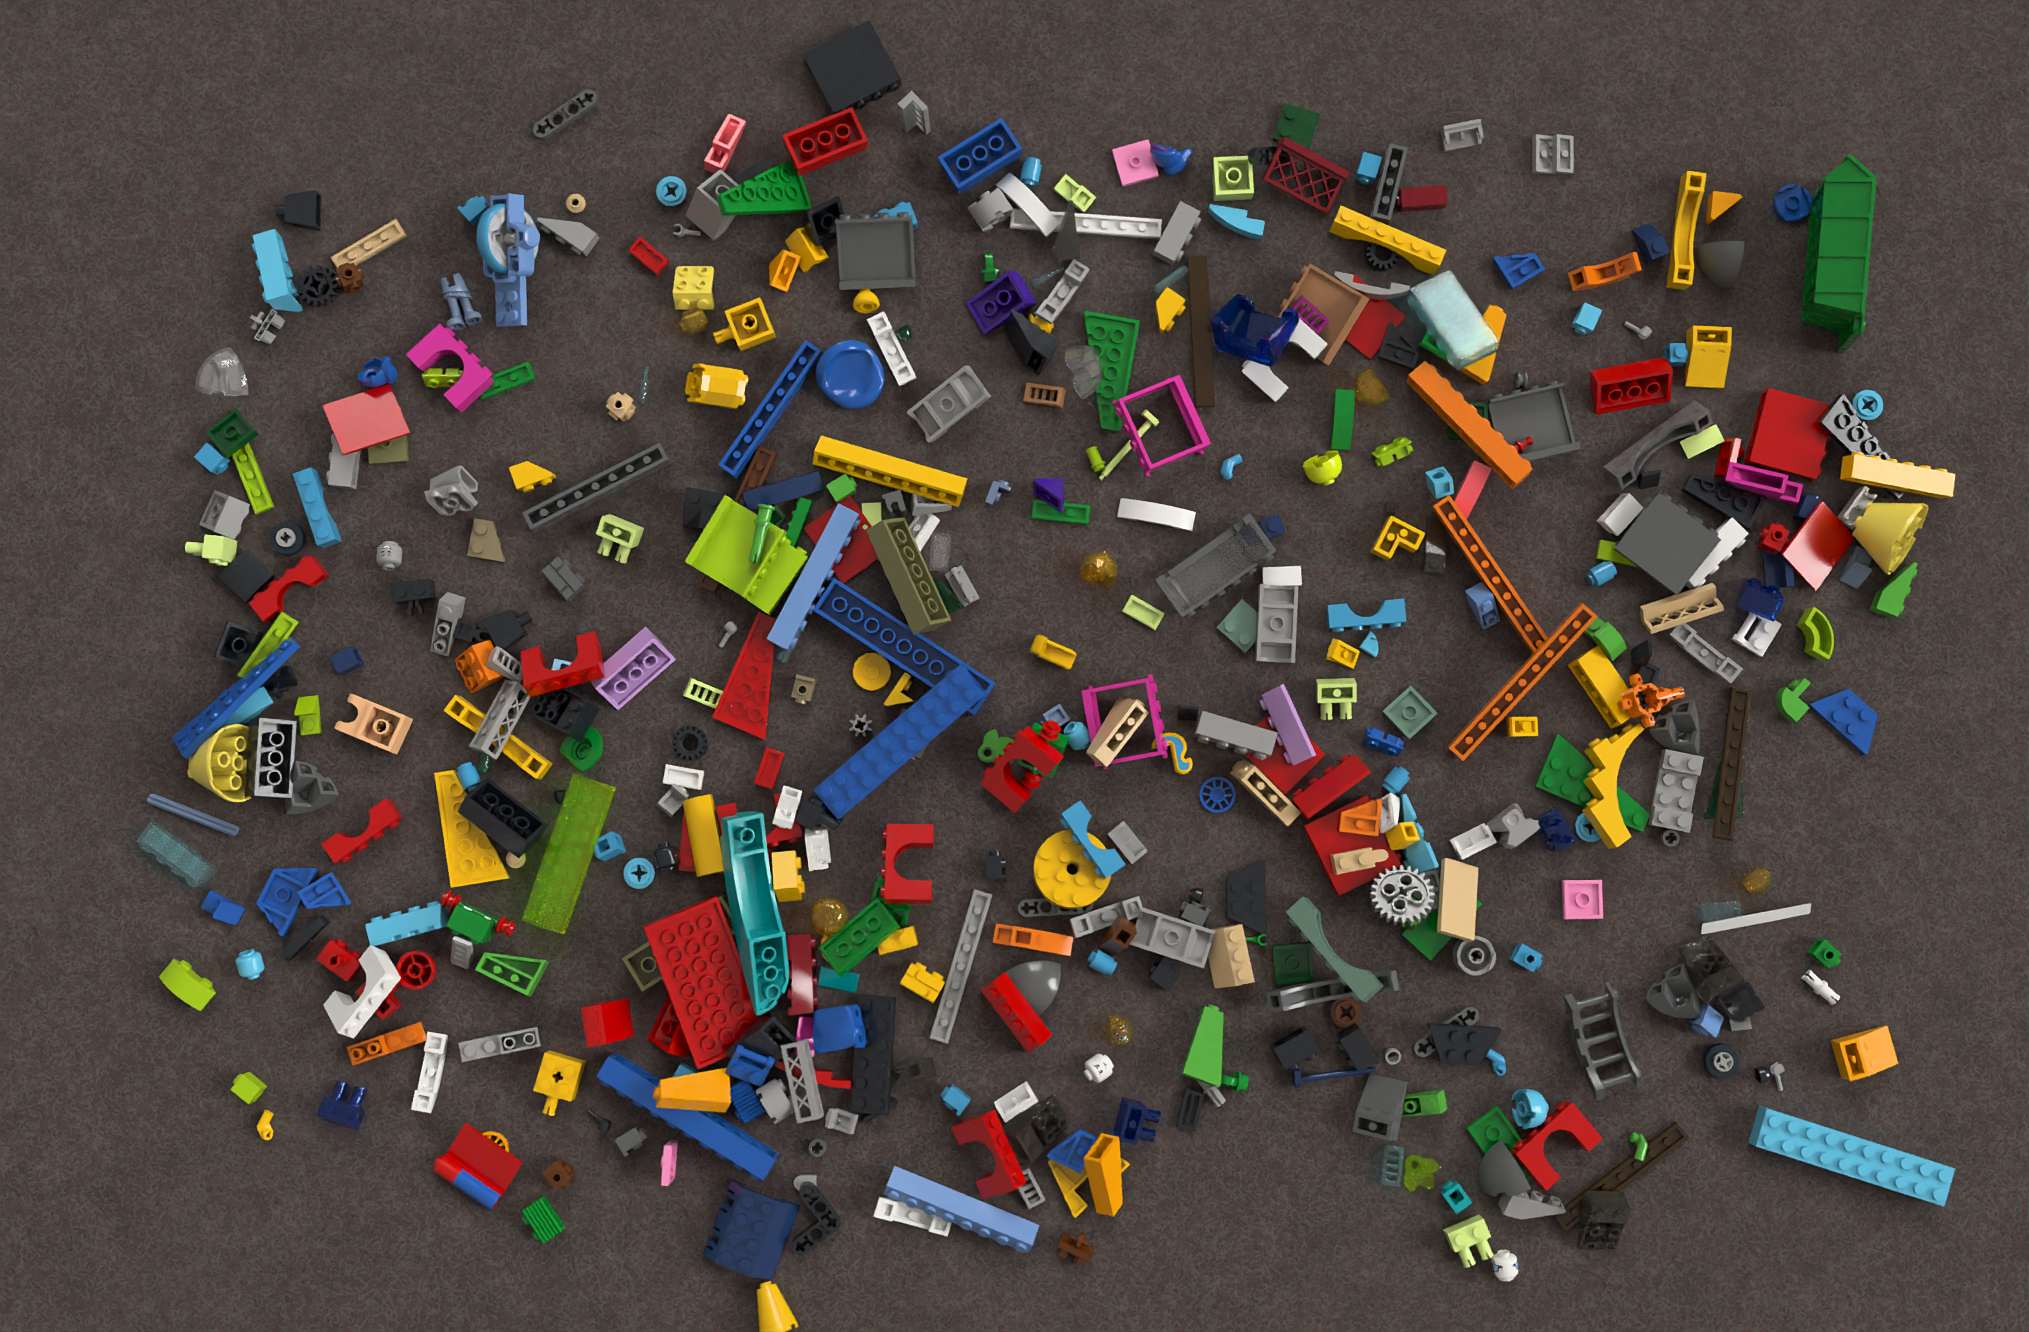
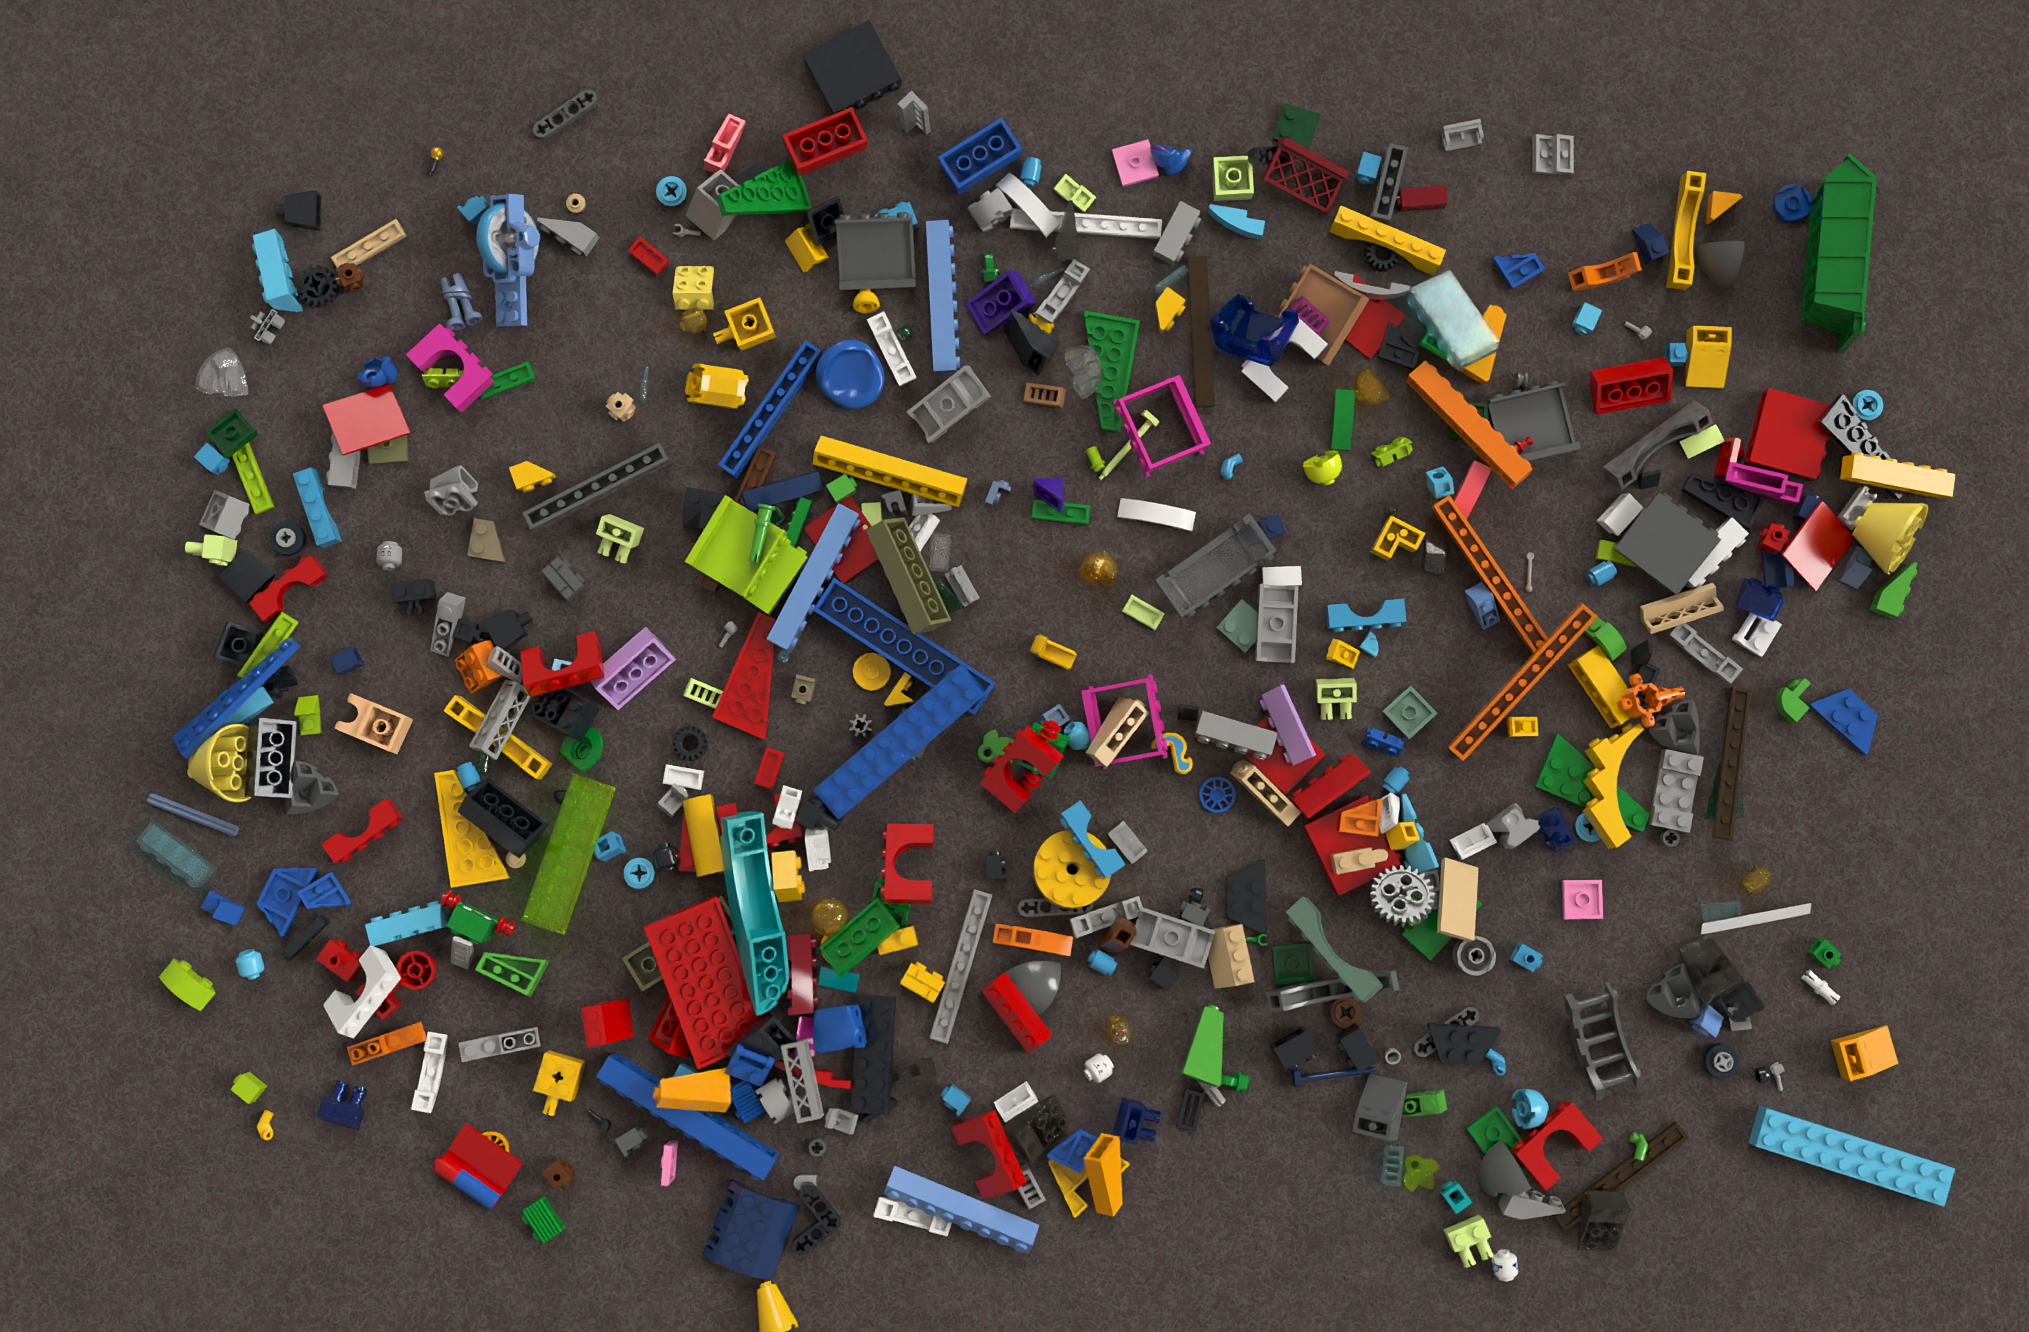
light orange slope [769,249,801,292] -> none
reddish brown hips [1057,1232,1094,1267] -> none
lime brick [1797,607,1834,661] -> none
none -> piece [427,147,444,176]
none -> medium blue brick [926,220,960,375]
none -> light grey hinge [1525,552,1534,592]

